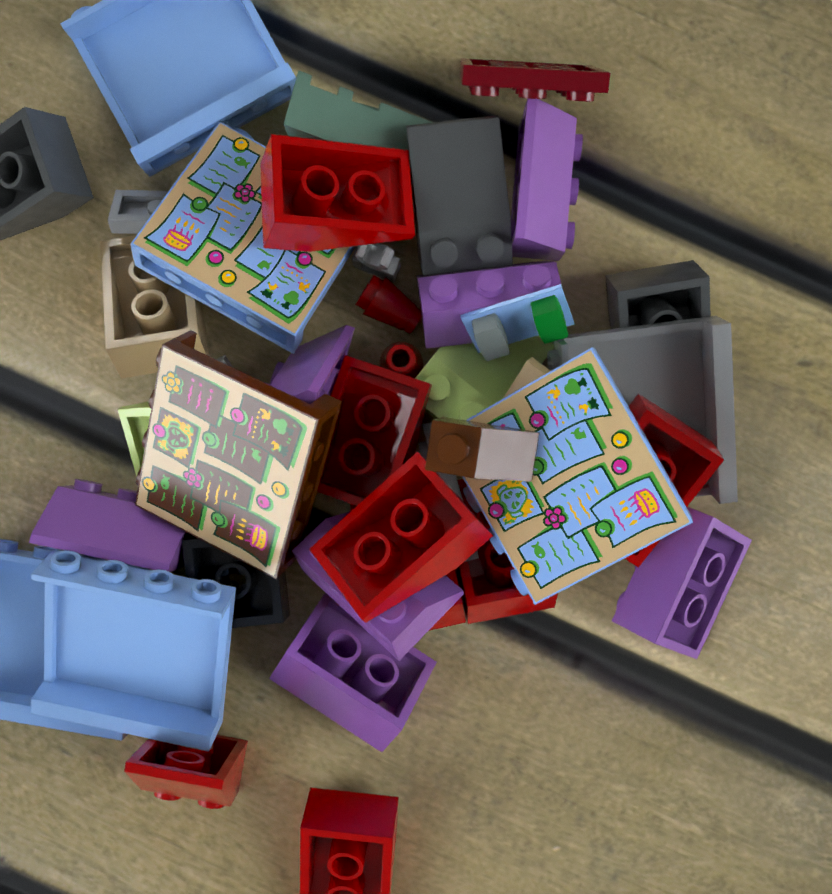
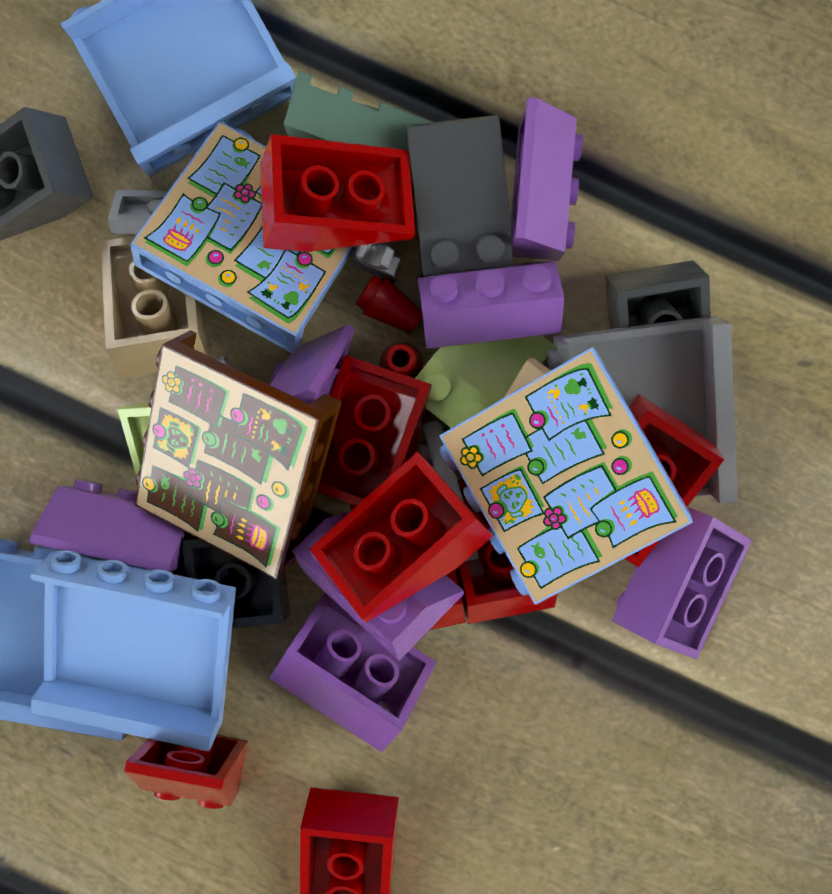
slope [425,417,540,482] -> none
dark red plate [460,58,611,102] -> none
piece [460,284,575,361] -> none

